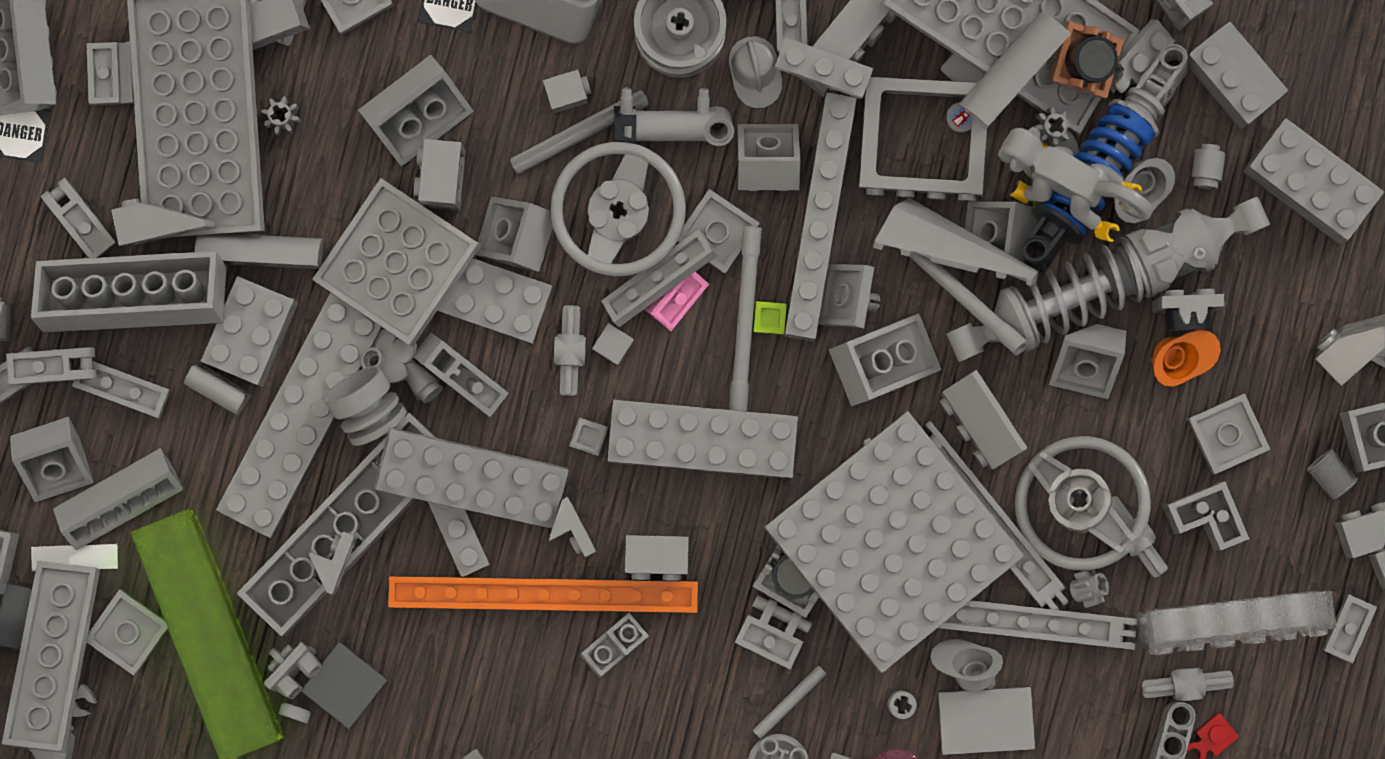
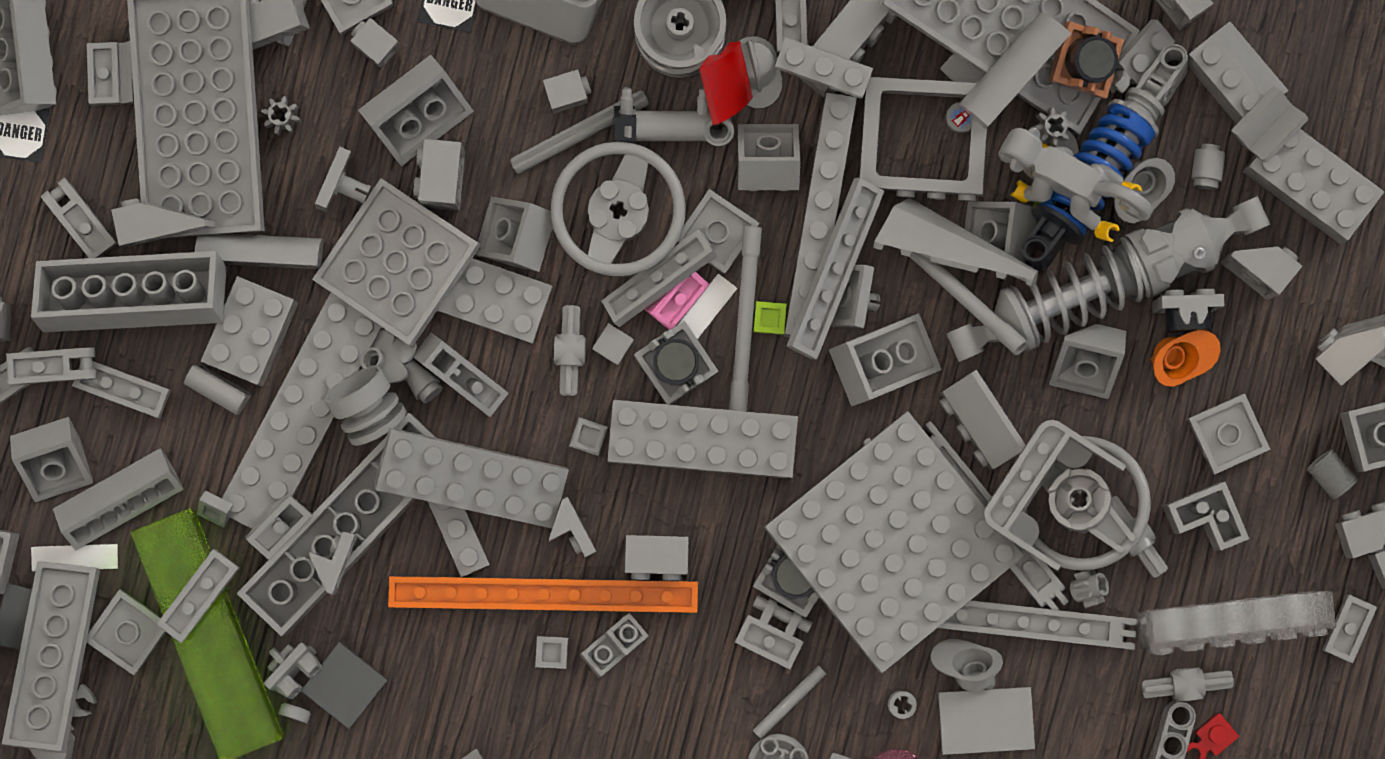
none -> light grey plate [156,549,240,643]
none -> light grey tile [197,490,233,528]
none -> light grey slope [245,494,312,560]
none -> light grey tile [315,147,371,213]
none -> light grey brick [350,18,401,69]
none -> light grey plate [535,636,568,669]
none -> piece [634,321,719,405]
none -> white sticker [678,273,737,339]
none -> red slope [699,41,753,125]
none -> light grey plate [787,177,884,359]
none -> light grey windscreen [984,420,1127,571]
none -> light grey slope [1220,247,1302,300]
none -> light grey panel [1231,86,1308,162]

